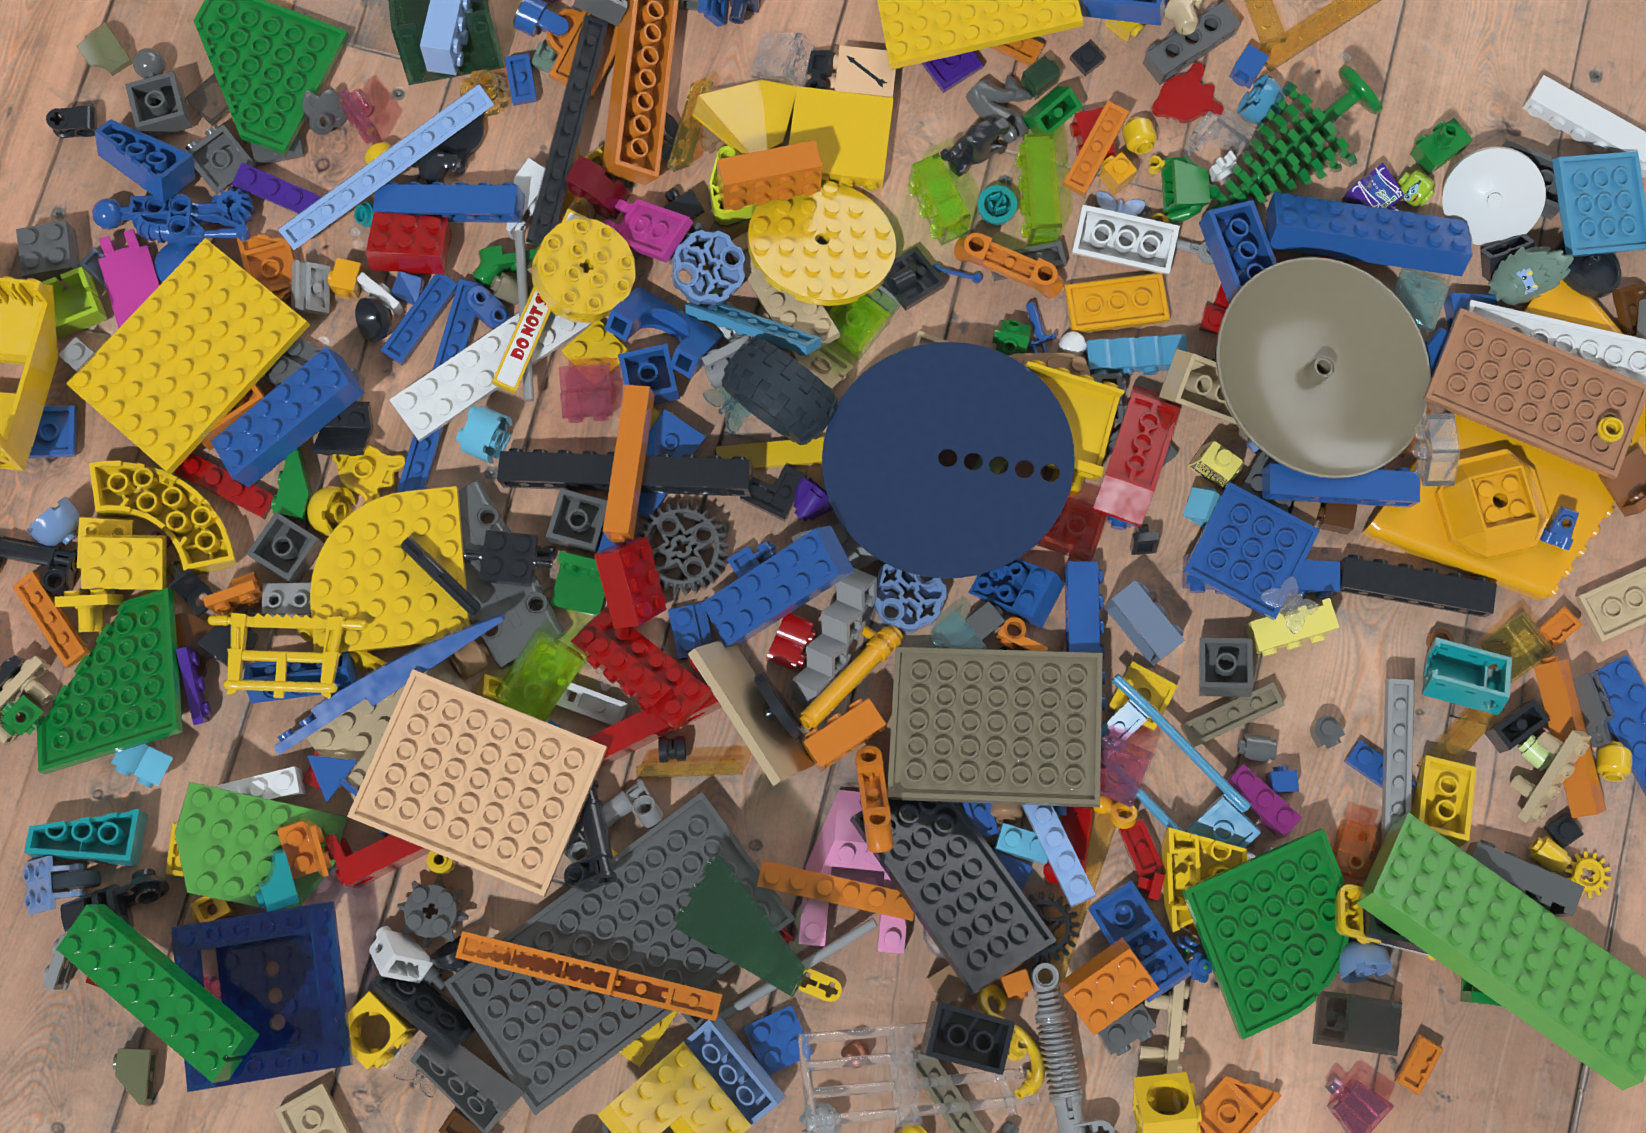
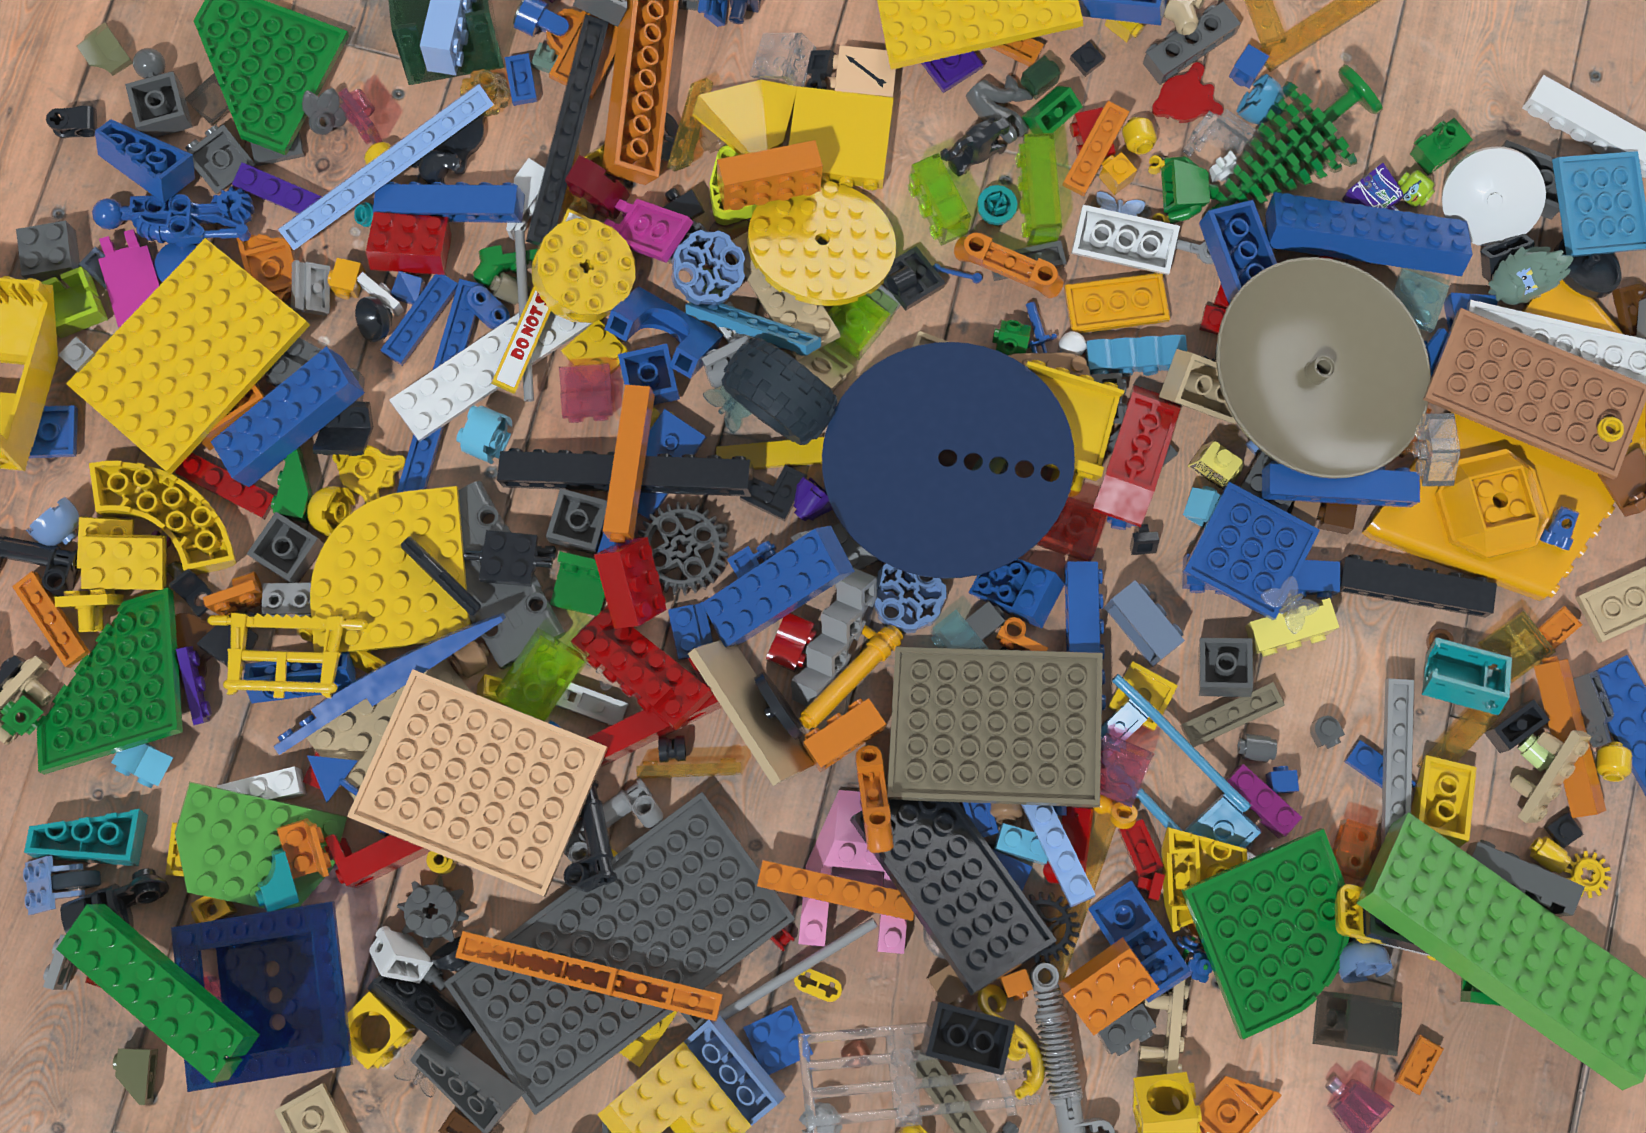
clear green windscreen [674,855,808,998] -> none

